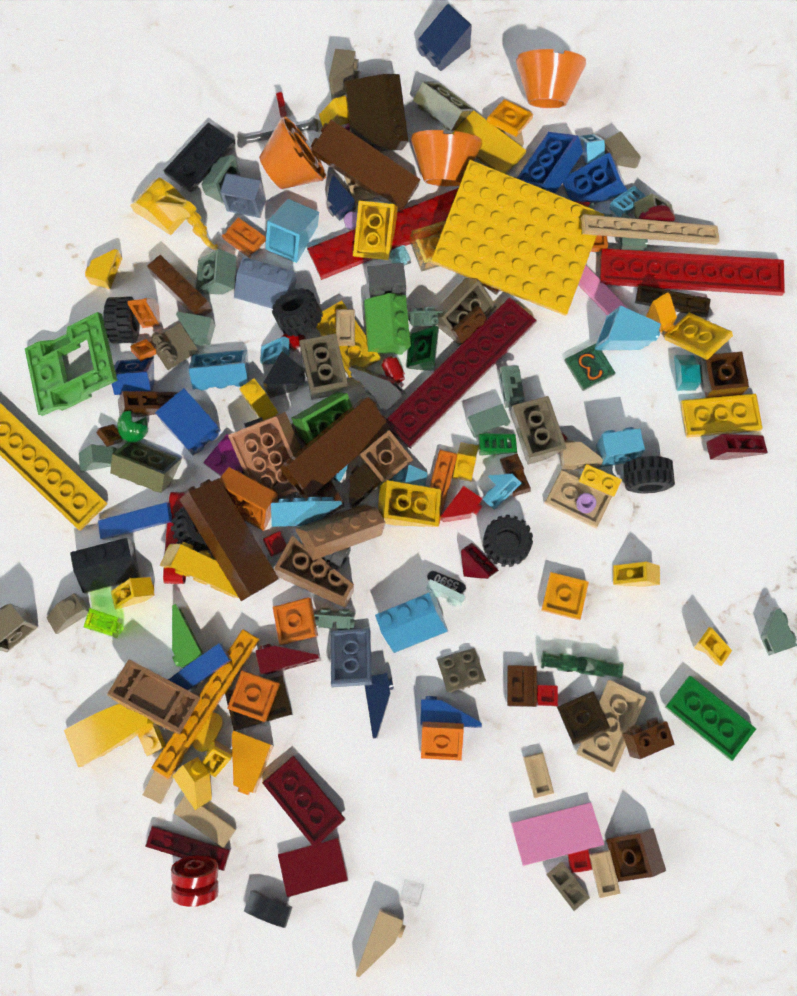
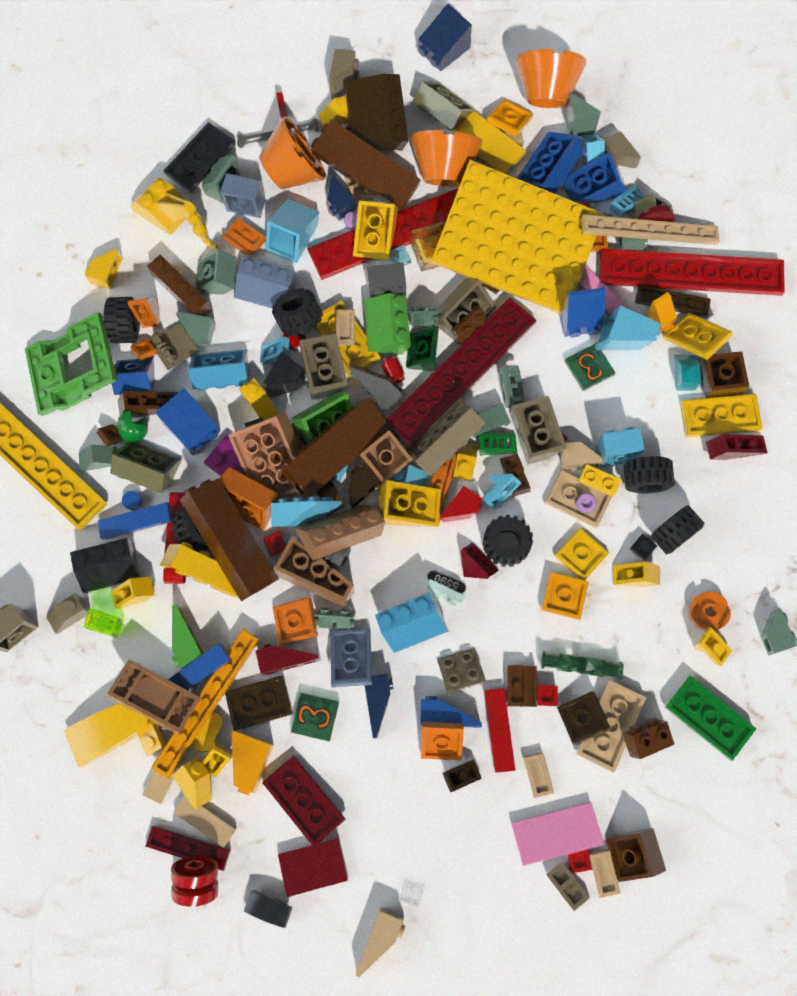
orange plate [227,670,280,722] -> none
none -> blue tile [122,491,142,511]
none -> clear green tile [290,692,340,742]
none -> dark tan slope [406,398,485,476]
none -> dark brown slope [442,759,482,793]
none -> red tile [484,688,516,773]
none -> yellow tile [554,528,609,580]
none -> blue slope [561,287,606,338]
none -> sand green slope [565,93,601,136]
none -> black plate [629,533,657,561]
none -> black tyre [650,505,705,555]
none -> orange plate [689,591,731,631]

